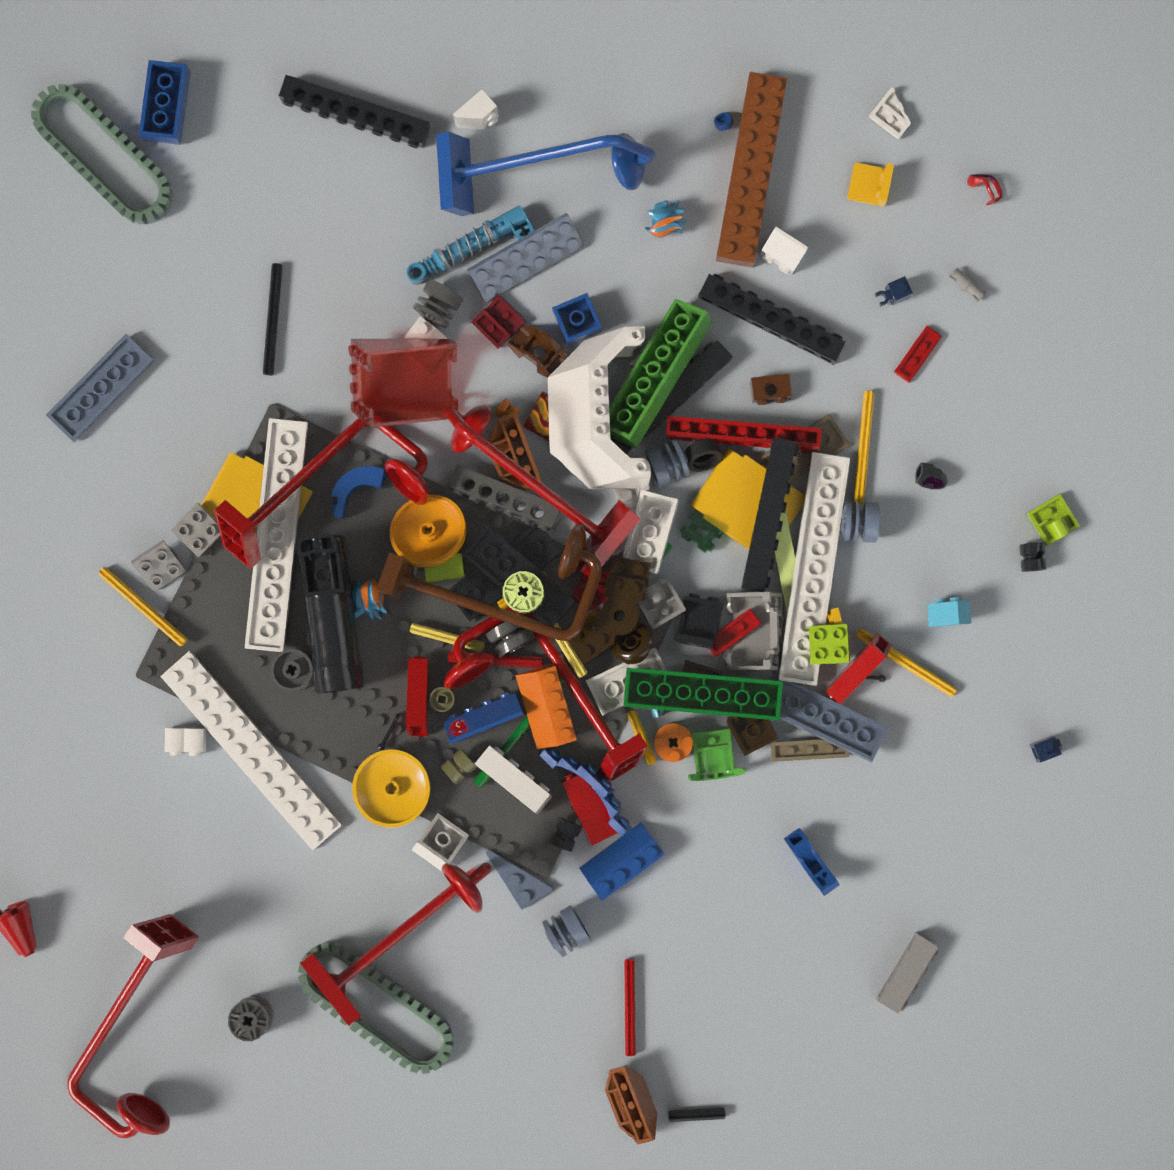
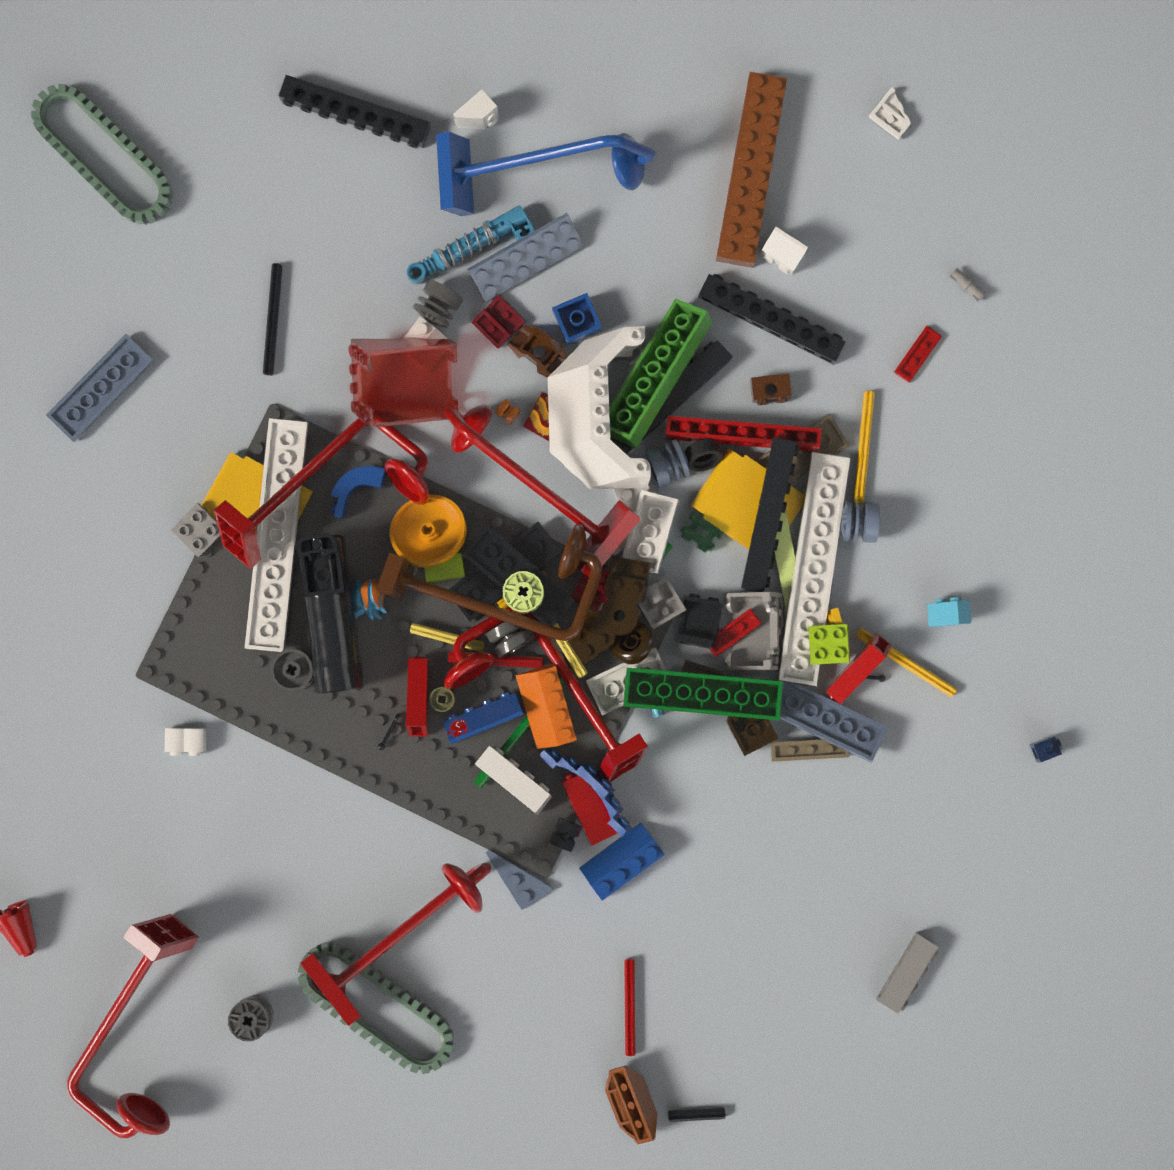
yellow axle [98,567,188,646] -> none
light grey plate [131,540,186,592] -> none
blue brick [139,60,191,145] -> none
white plate [160,651,343,850] -> none
yellow dish [352,749,430,828] -> none
white slope [412,813,469,871] -> none
olive wheel [441,749,477,785] -> none
dark grey brick [448,465,563,532] -> none
dark orange wedge [488,412,542,491] -> none
sand blue wheel [542,905,591,957] -> none
yellow axle [627,710,656,765] -> none
dark azure hair [645,200,687,238] -> none
orange brick [653,723,693,762] -> none
bright green piece [688,729,746,781] -> none
blue tile [714,112,734,131] -> none
blue arch [784,828,840,896] -> none
yellow bracket [847,162,894,207] -> none
dark blue brick [875,276,913,307] -> none
black rock [915,462,948,490] -> none
red piece [967,174,1003,205] -> none
black wheel [1019,543,1047,572] -> none
lime plate [1026,494,1080,546] -> none

